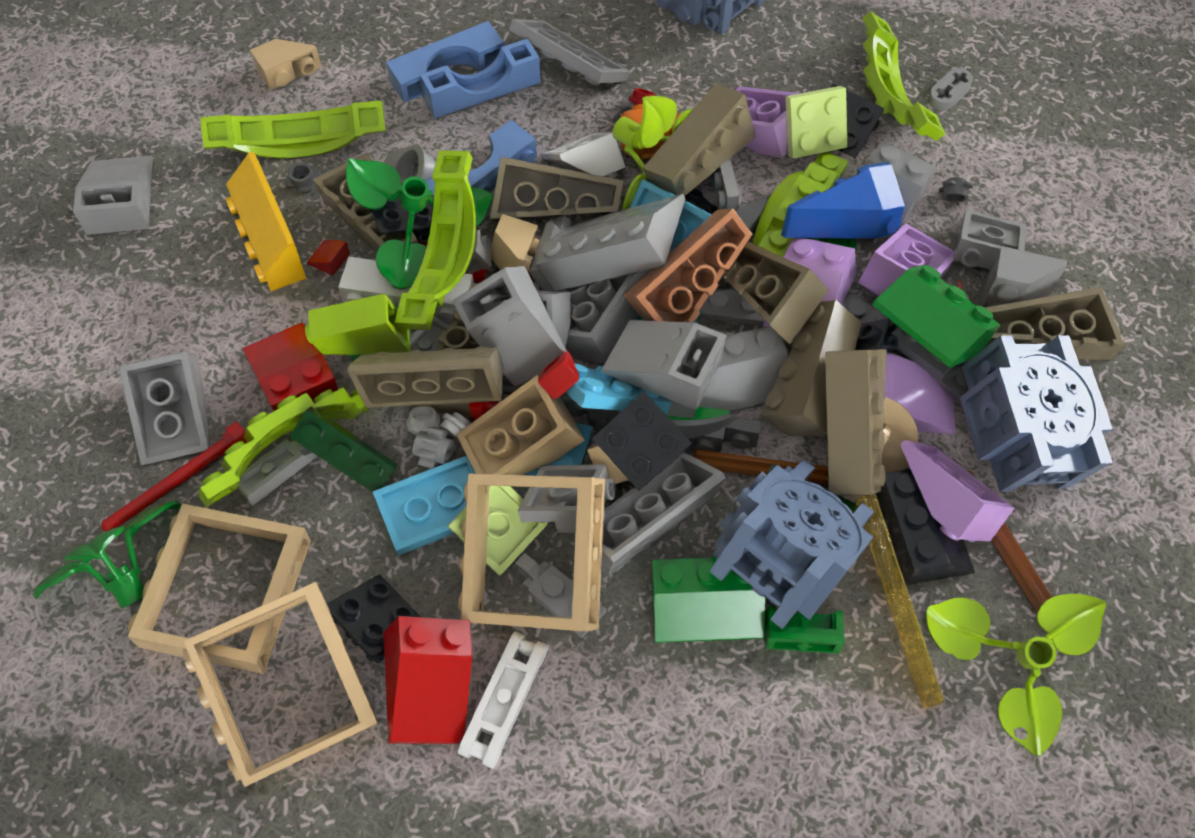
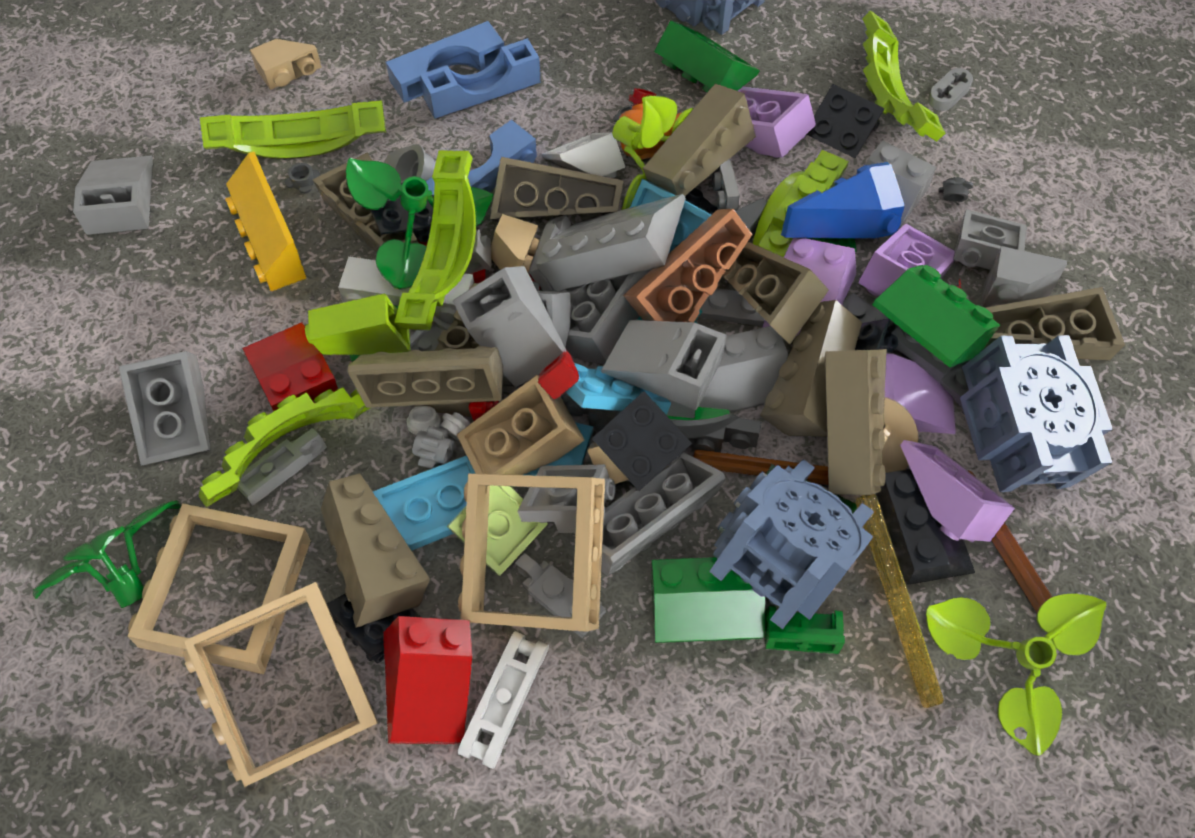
red piece [101,421,247,532] -> none
dark green plate [289,406,398,493] -> none
red slope [307,240,350,276] -> none
light grey plate [509,19,630,85] -> none
yellowish green plate [785,86,847,159] -> none
none -> dark tan wedge [321,473,430,628]
none -> green slope [654,20,760,93]

